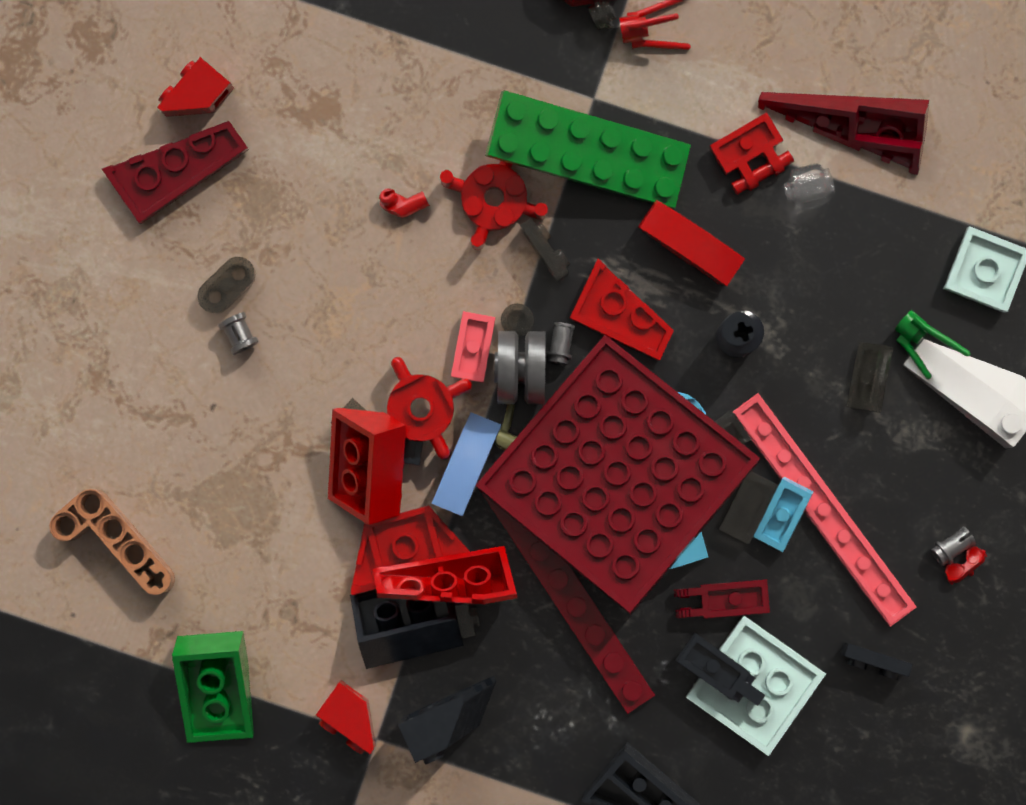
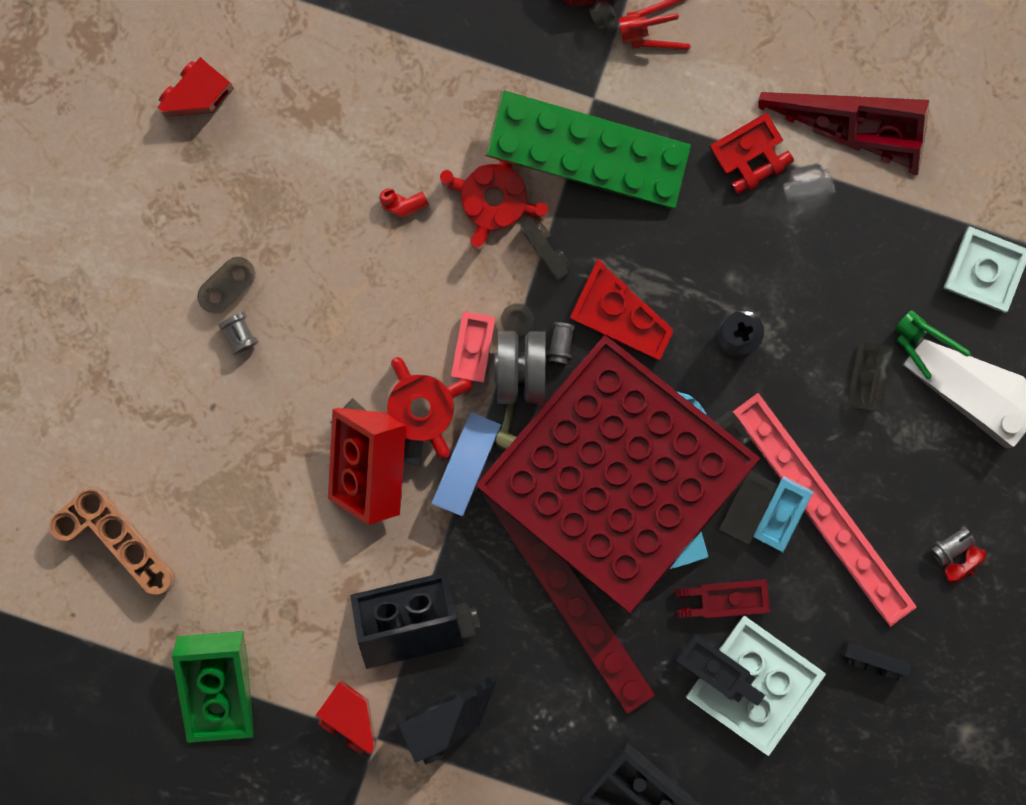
dark red wing [102,121,249,224] -> none
red wing [350,505,470,595] -> none
red wedge [372,546,517,604] -> none
red slope [638,200,745,286] -> none

